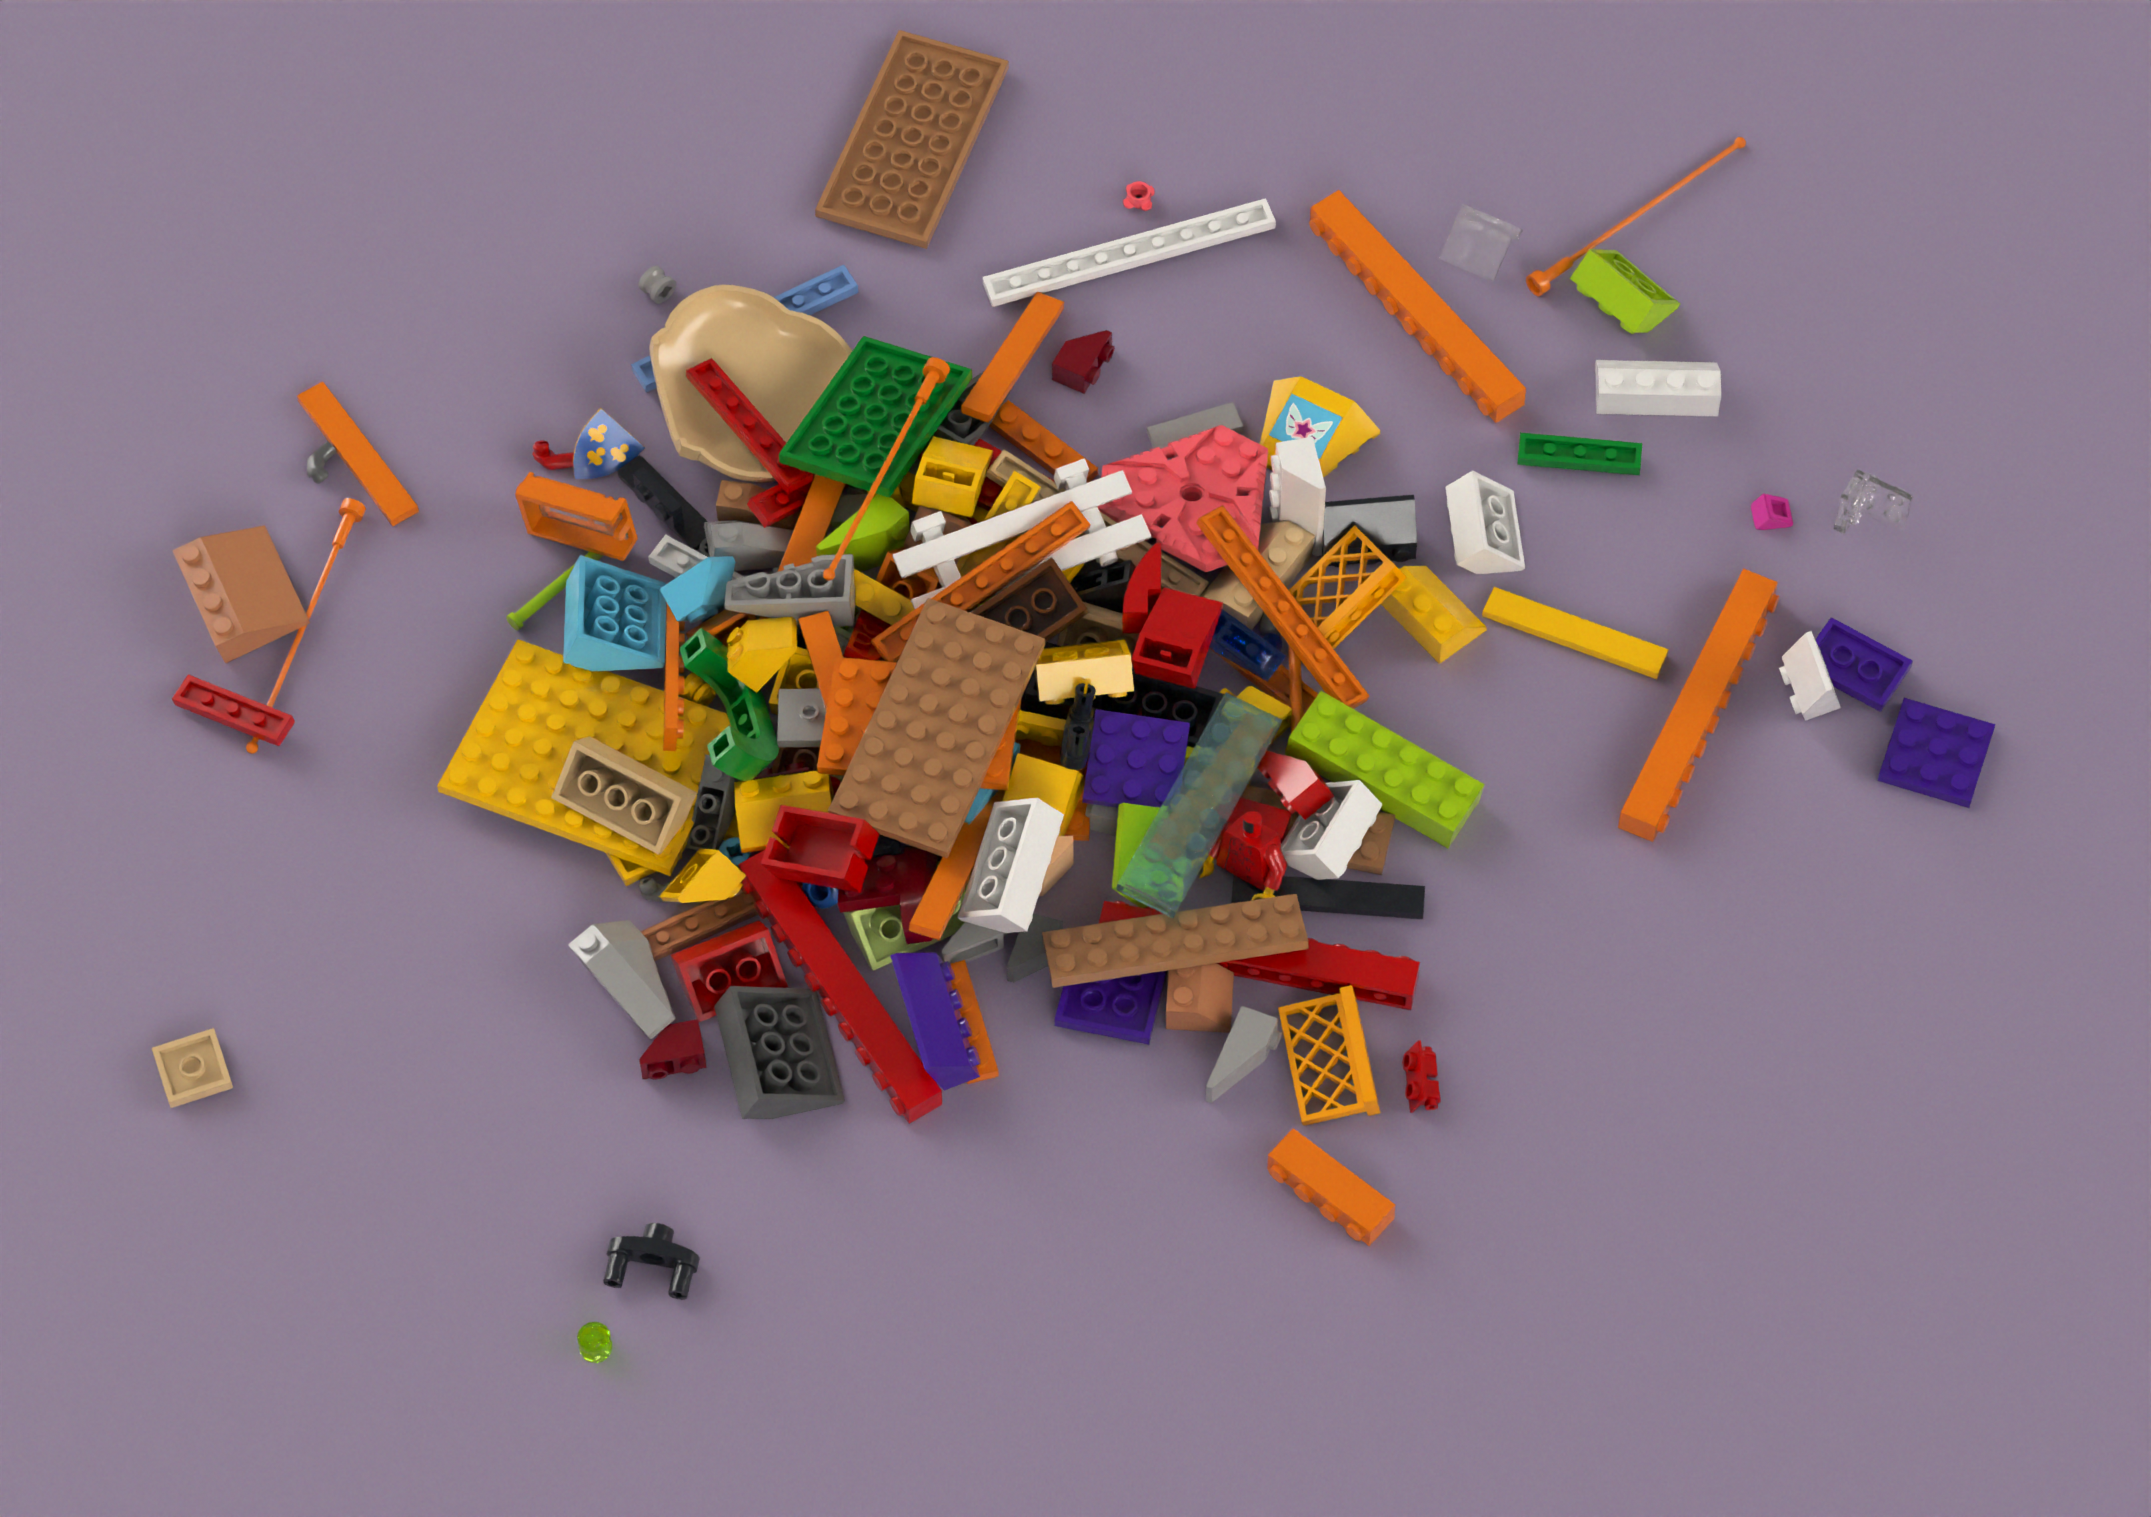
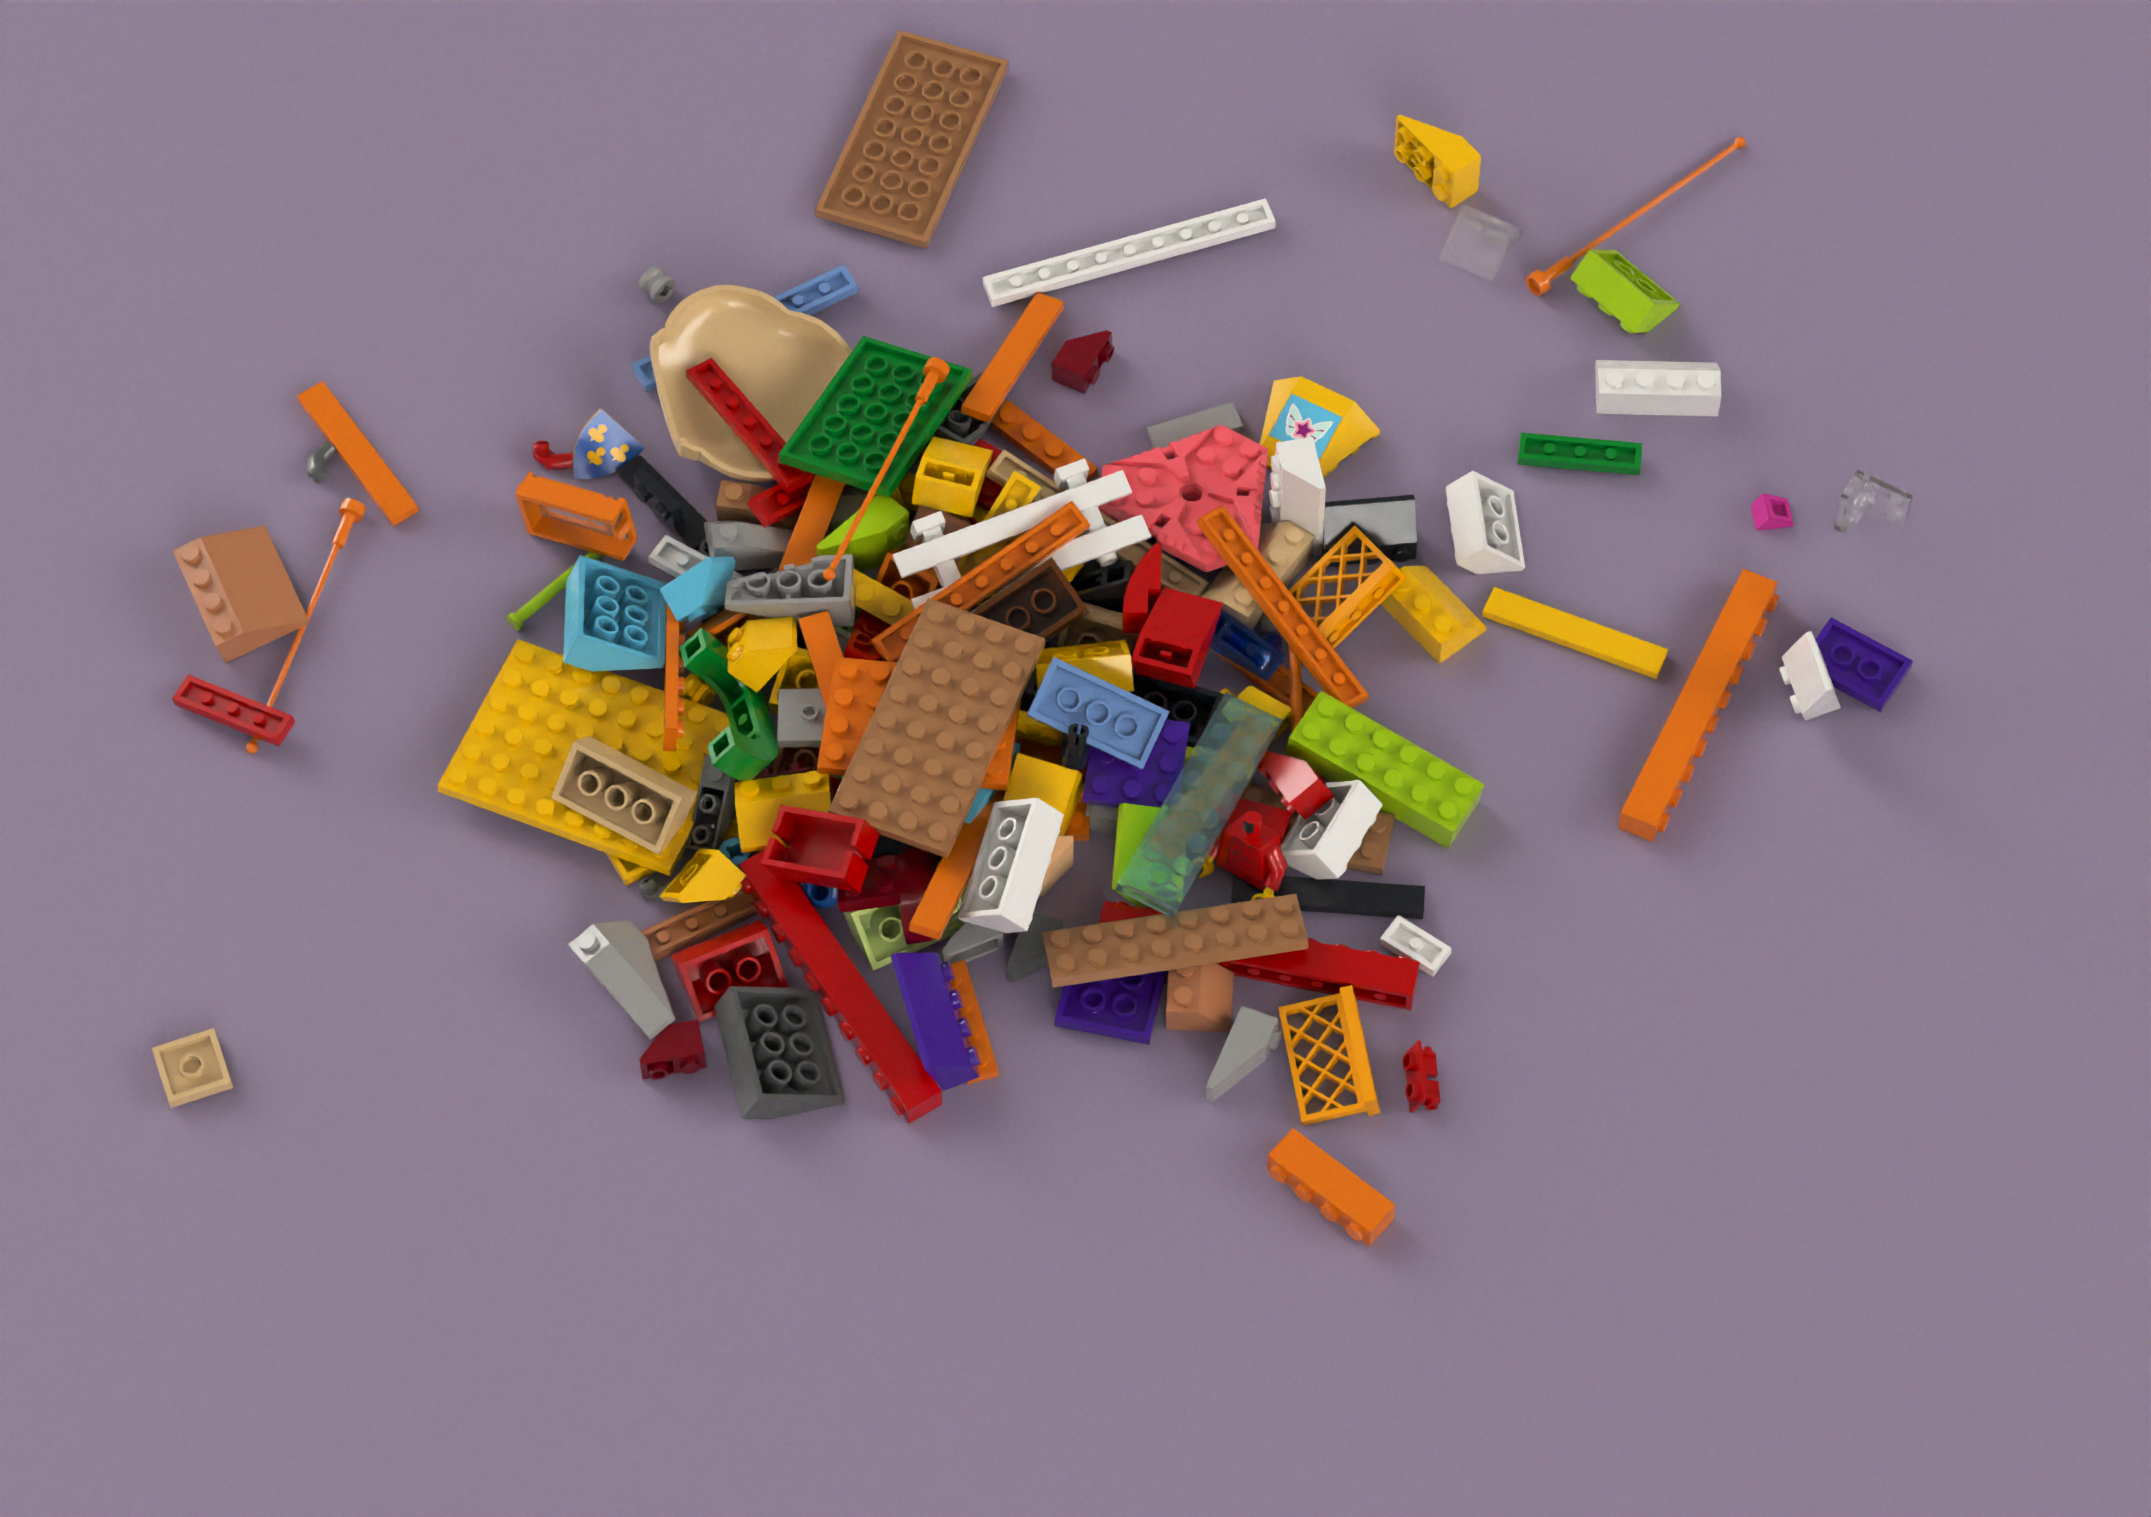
clear neon green wheel [577,1322,613,1363] -> none
black connector [603,1223,700,1300] -> none
coral plate [1123,181,1155,211] -> none
orange brick [1309,190,1526,423] -> none
dark purple plate [1877,698,1996,808] -> none
none -> medium blue plate [1026,657,1170,770]
none -> white plate [1380,915,1452,977]
none -> yellow slope [1394,115,1481,208]

